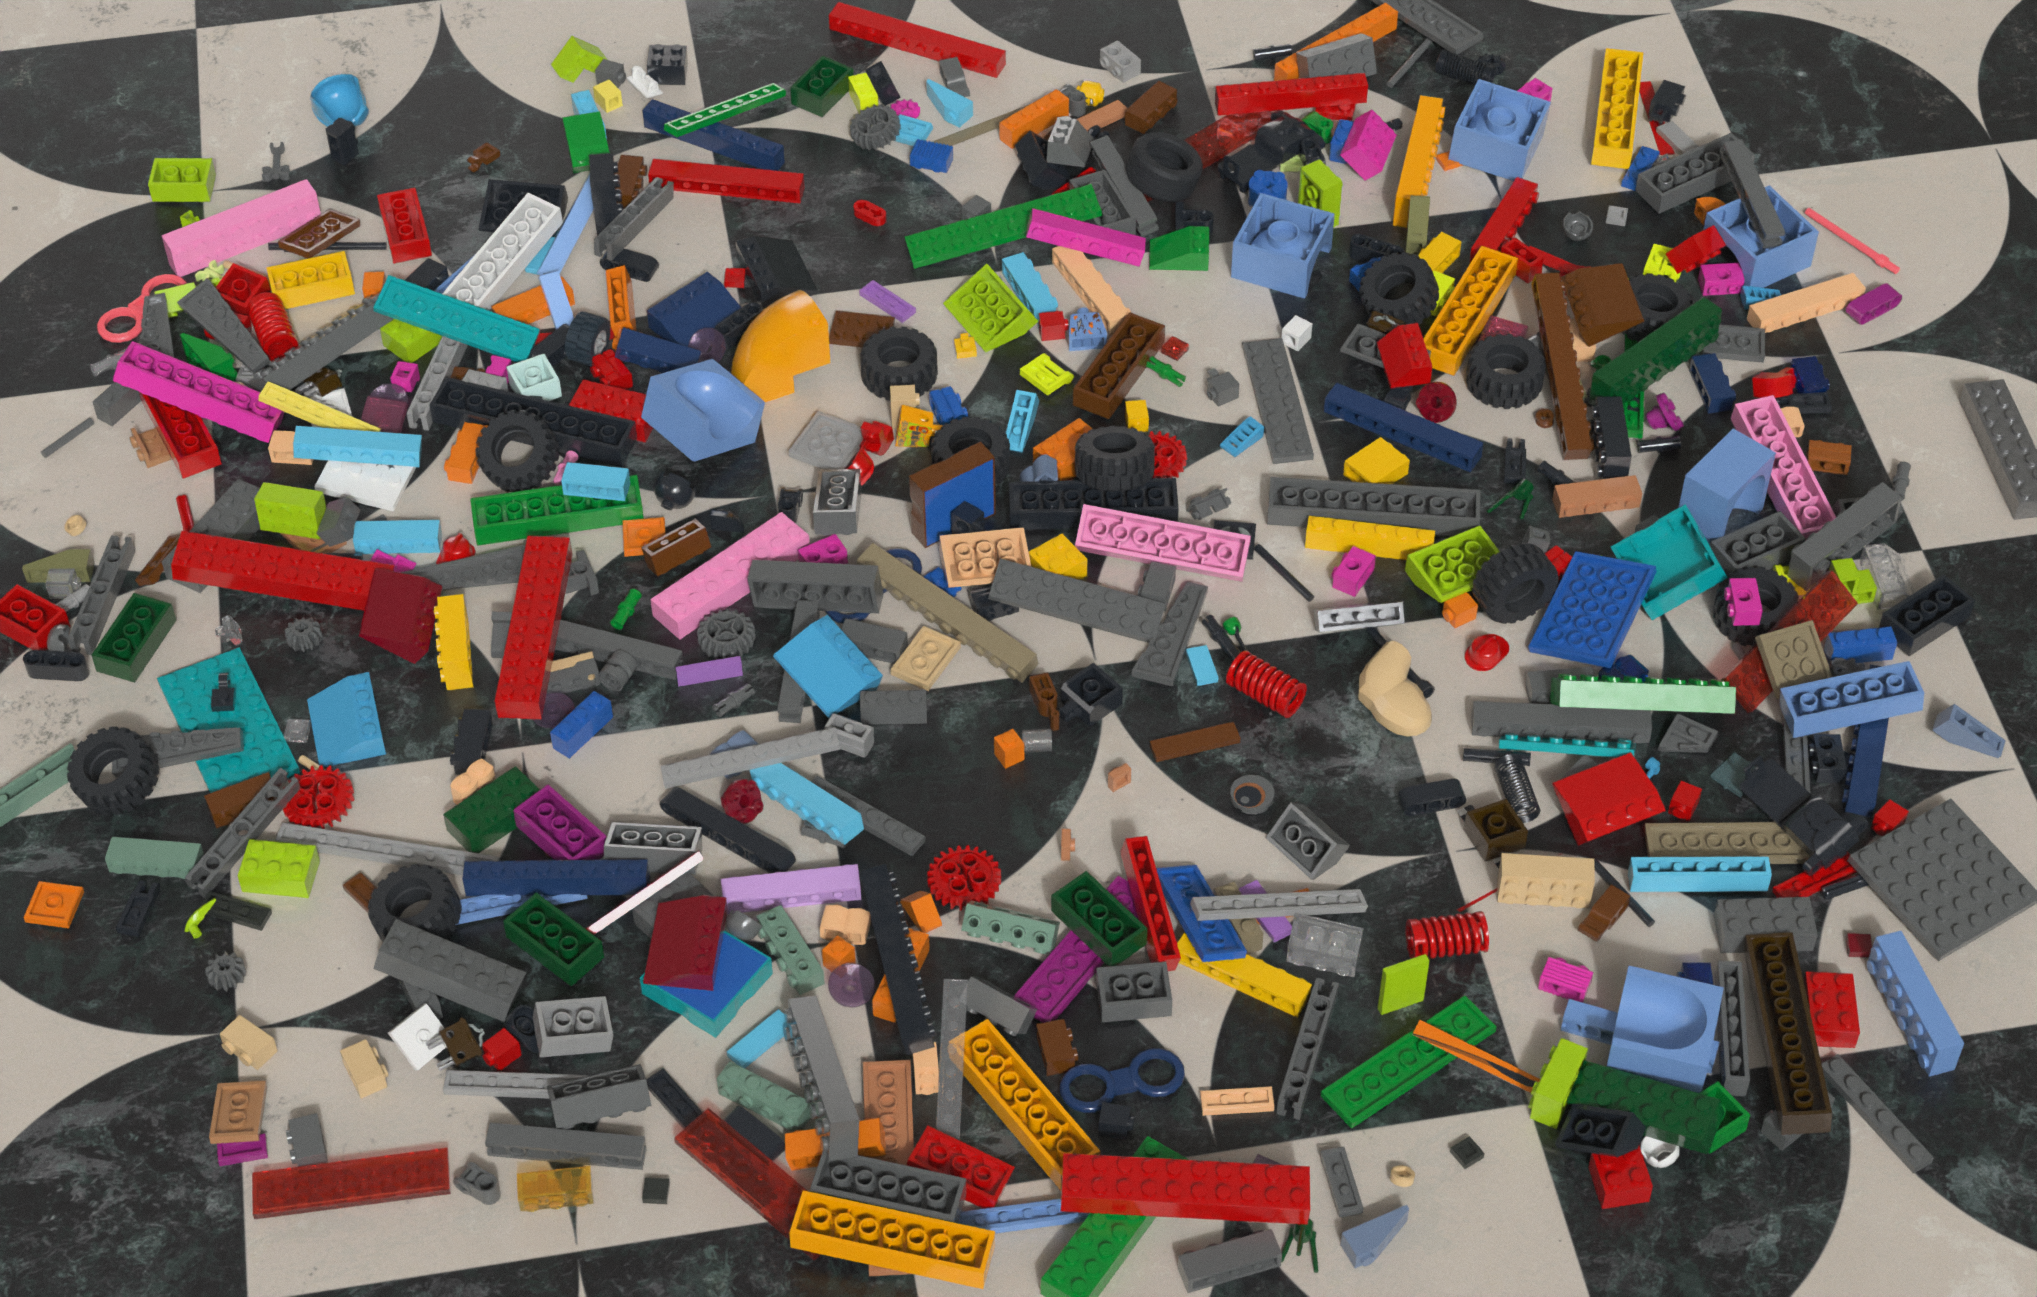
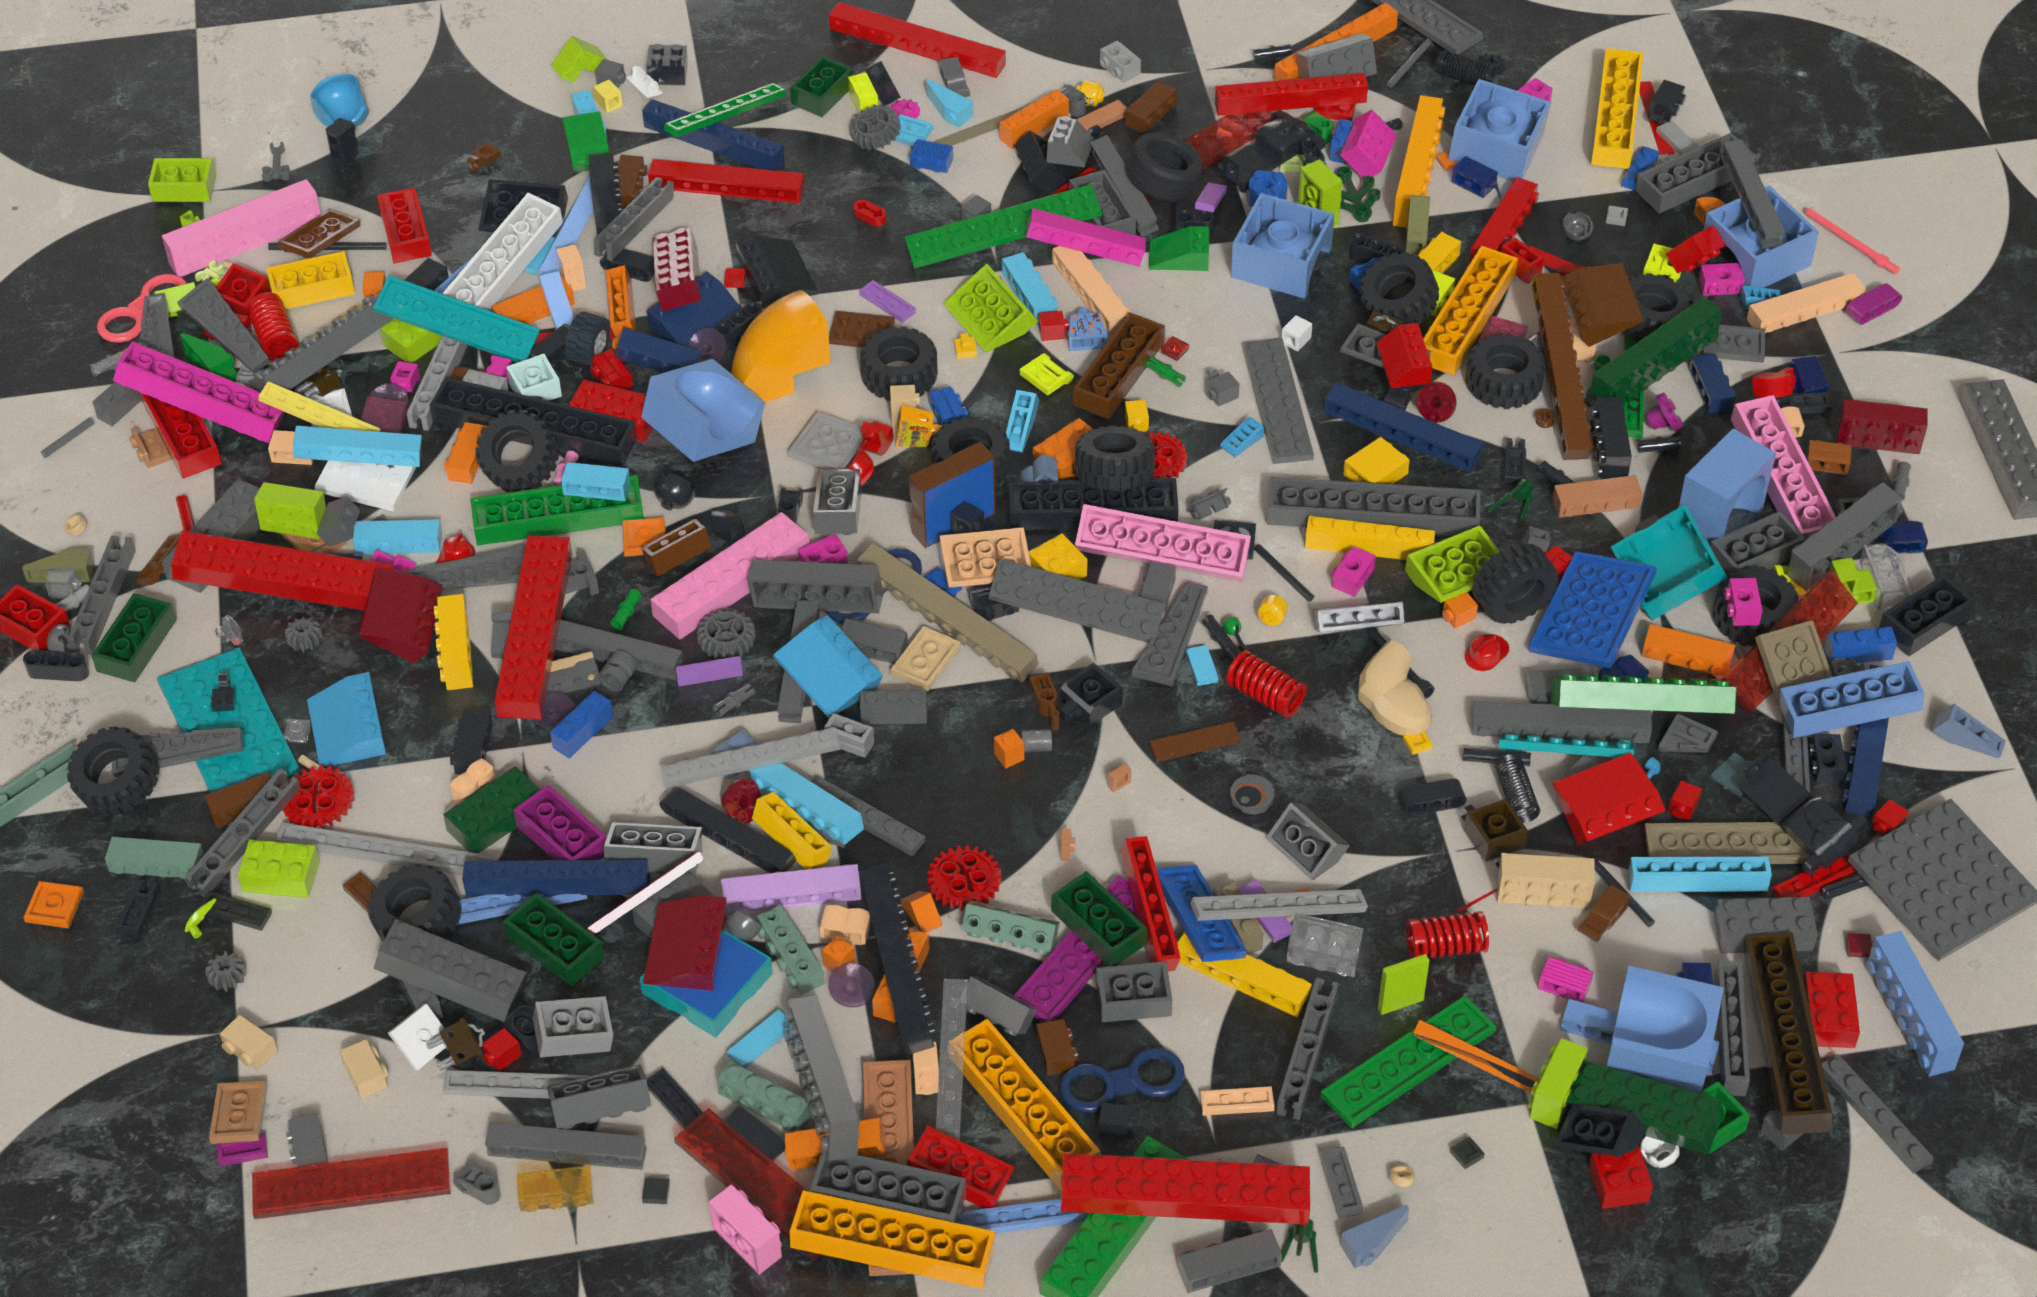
none -> light nougat brick [556,244,586,291]
none -> brick [653,227,701,311]
none -> bright pink brick [709,1184,782,1275]
none -> yellow brick [752,792,832,870]
none -> medium lavender tile [1195,182,1227,212]
none -> yellow head [1258,595,1288,626]
none -> dark green plant [1337,166,1381,222]
none -> yellow tile [1403,731,1433,755]
none -> clear blue brick [1451,156,1498,198]
none -> orange brick [1642,624,1735,678]
none -> dark red brick [1836,399,1928,455]
none -> clear blue brick [1879,521,1928,555]

